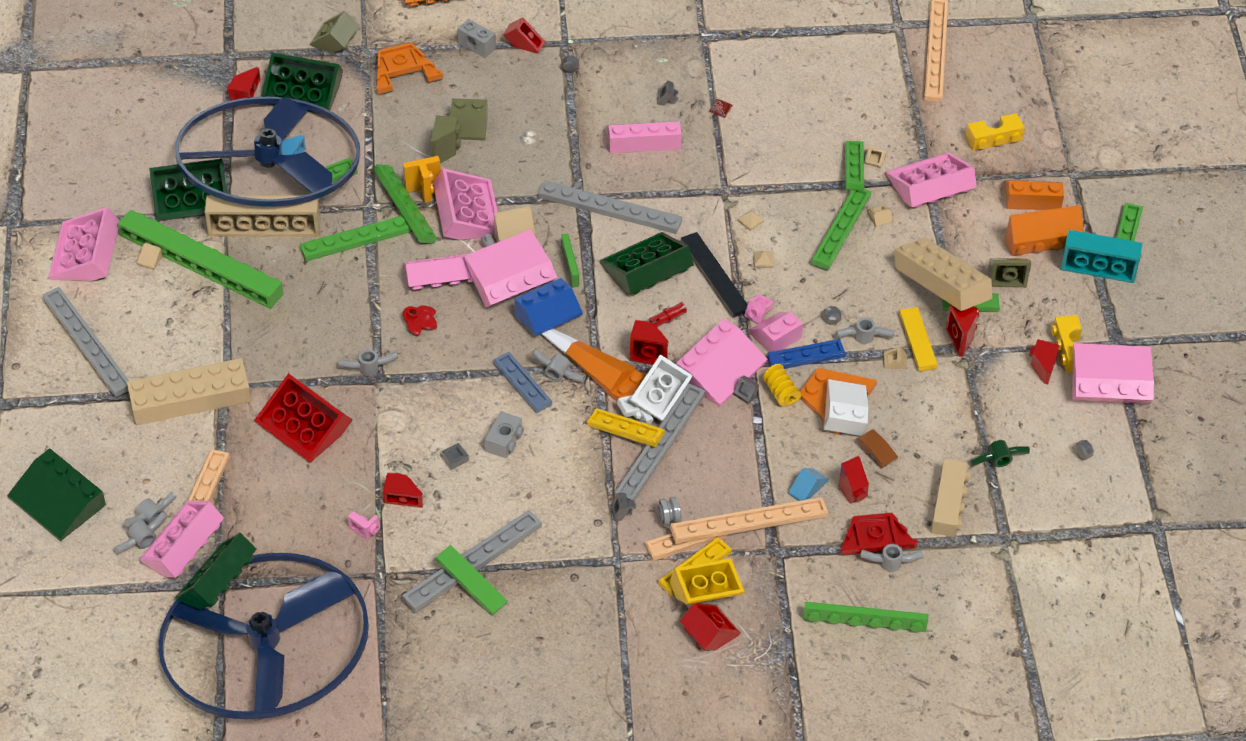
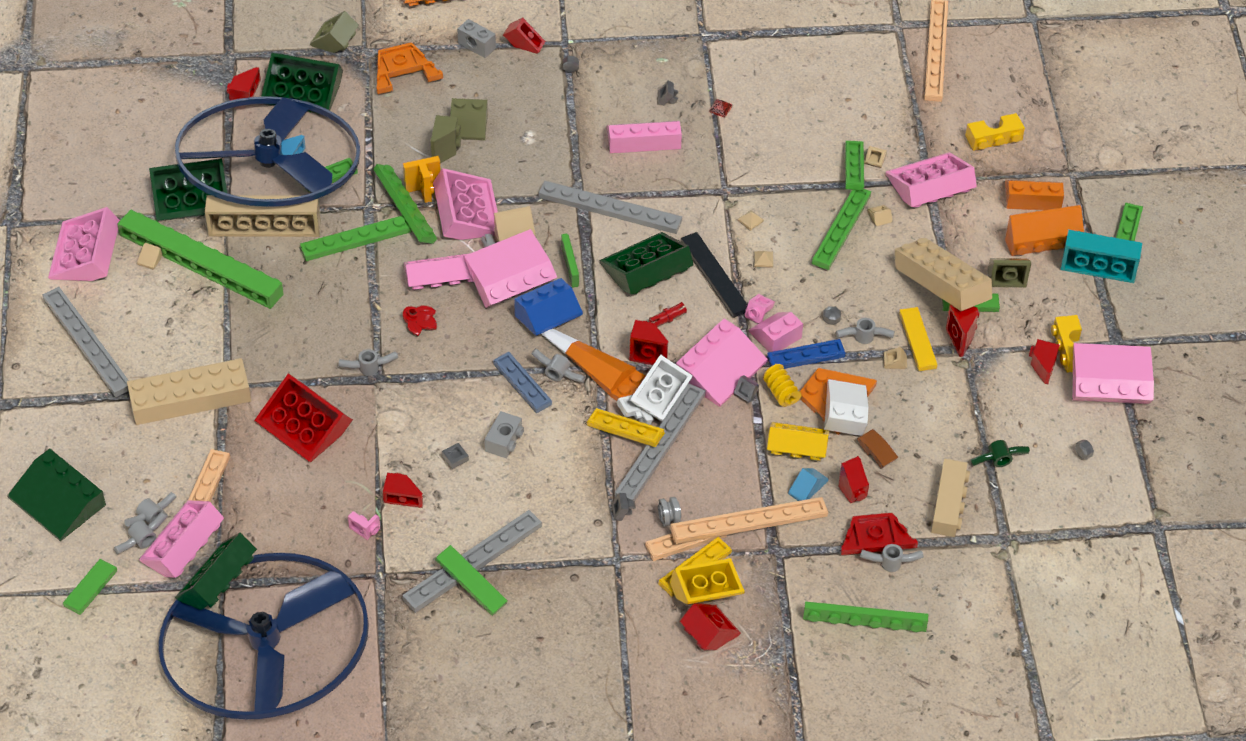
none -> bright green tile [63,559,117,615]
none -> yellow slope [767,422,830,460]

